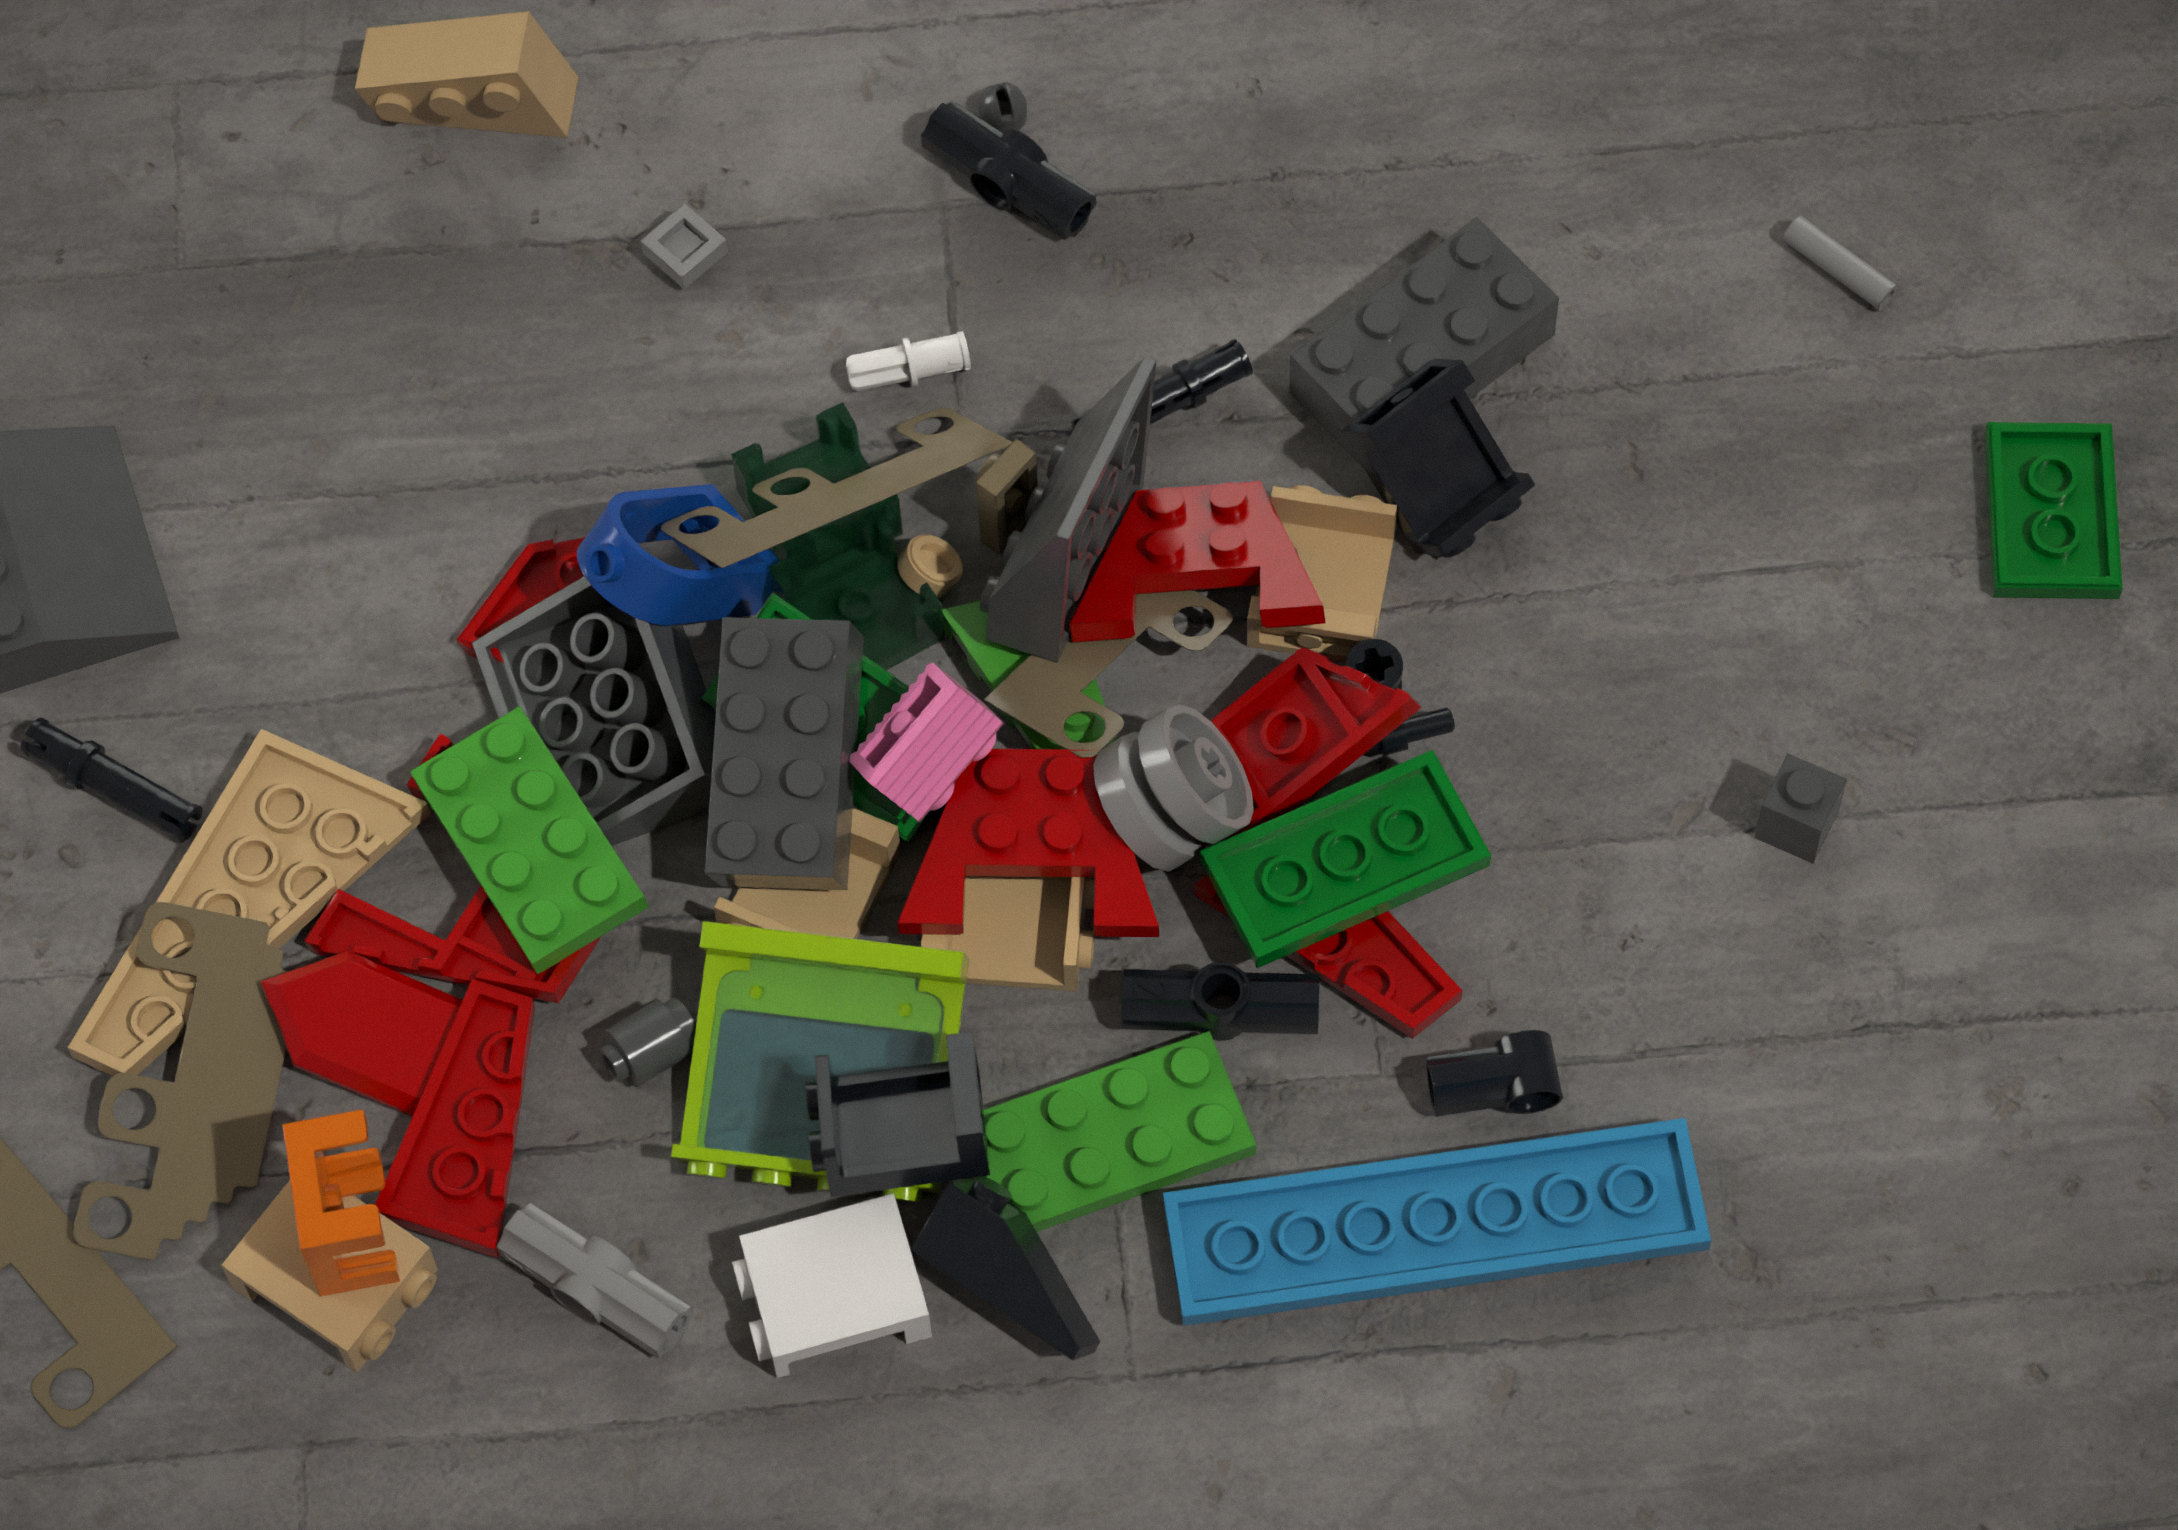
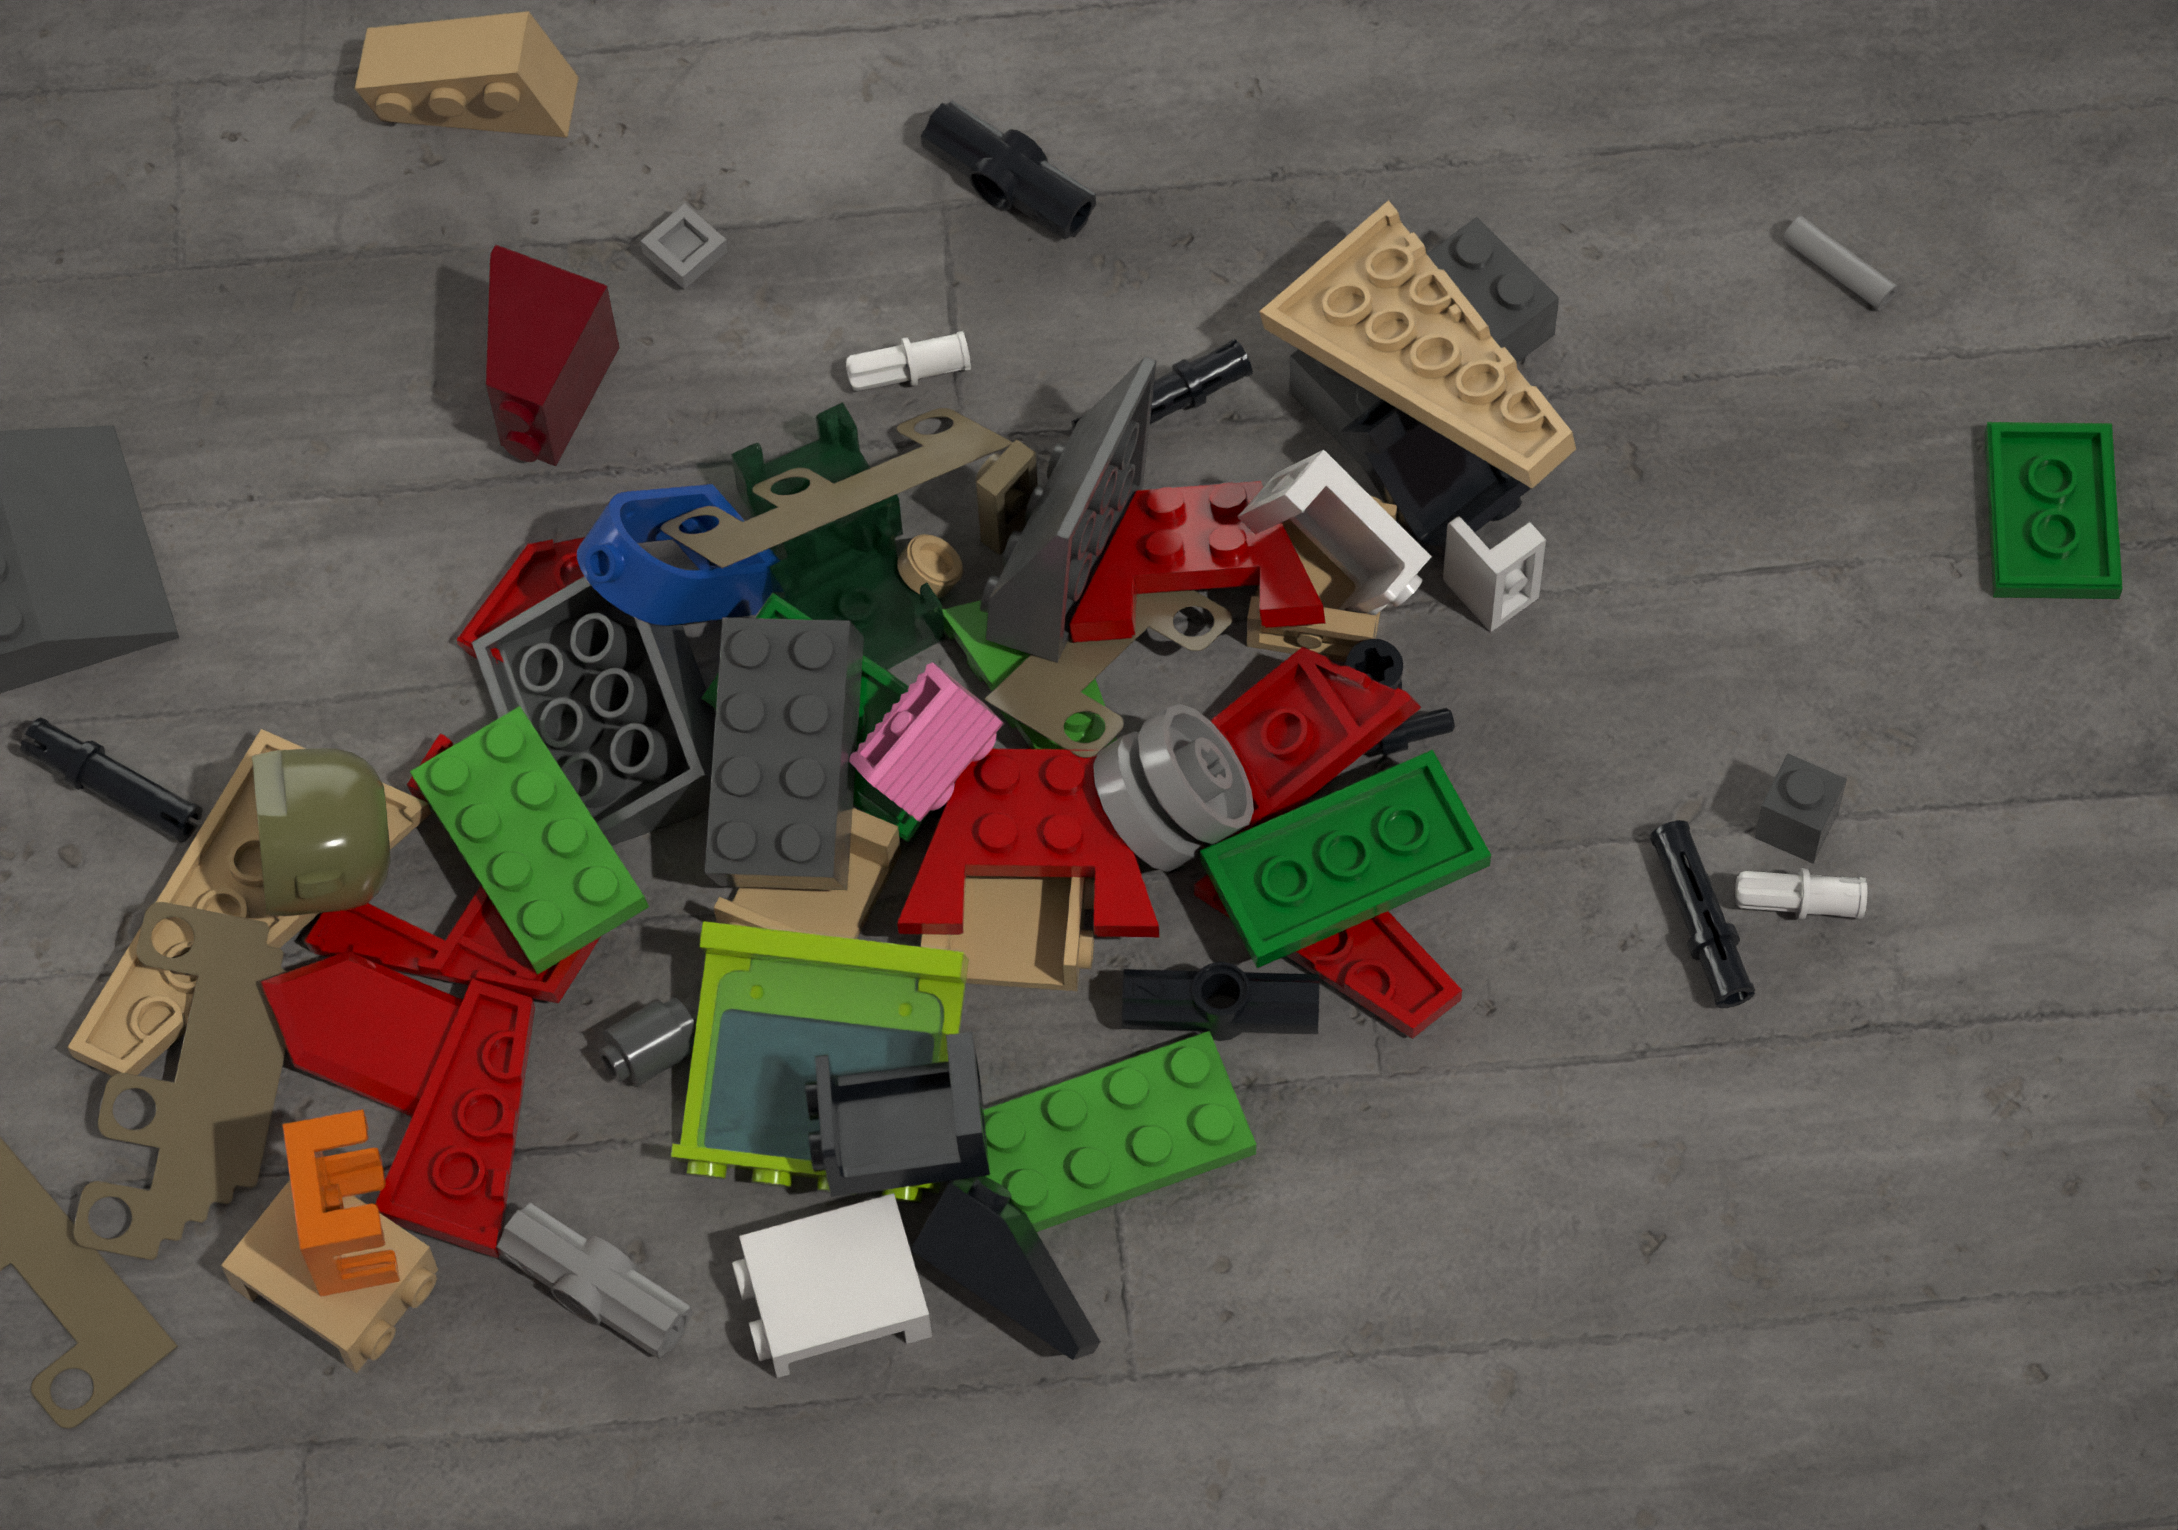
dark grey hinge [979,82,1027,134] -> none
dark azure plate [1163,1118,1711,1326] -> none
black piece [1426,1030,1563,1117] -> none
none -> olive piece [252,748,391,916]
none -> dark red slope [486,244,620,466]
none -> white panel [1238,450,1432,615]
none -> tan wing [1259,200,1576,488]
none -> white panel [1443,516,1546,633]
none -> black pin [1650,820,1755,1008]
none -> white axle [1735,868,1867,919]

